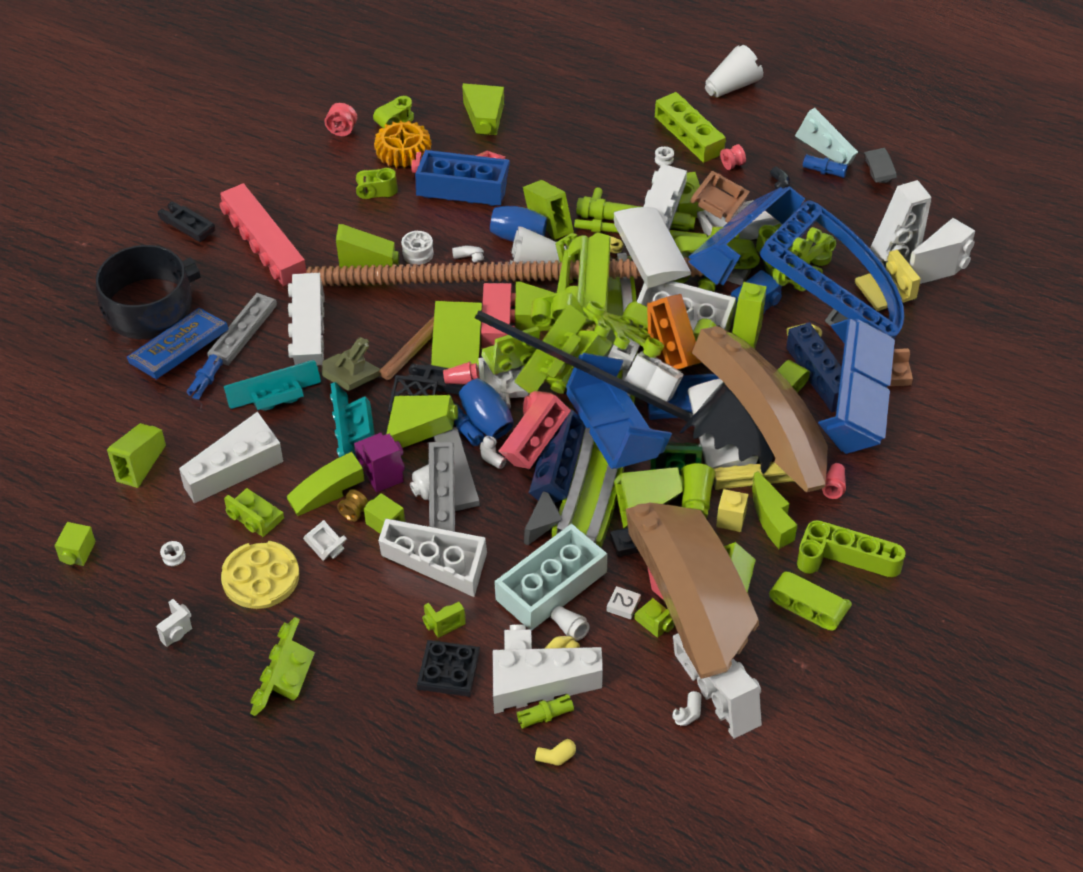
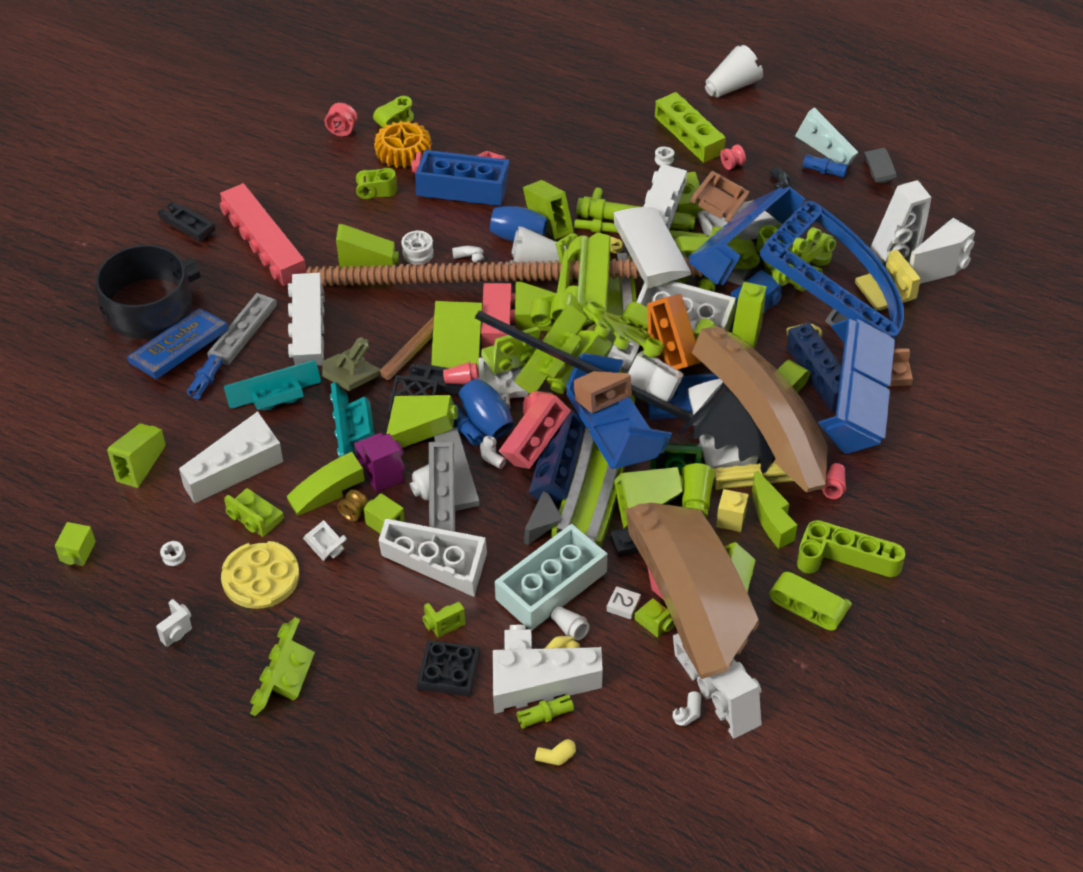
lime slope [462,83,504,135] -> none
none -> nougat slope [574,371,632,413]

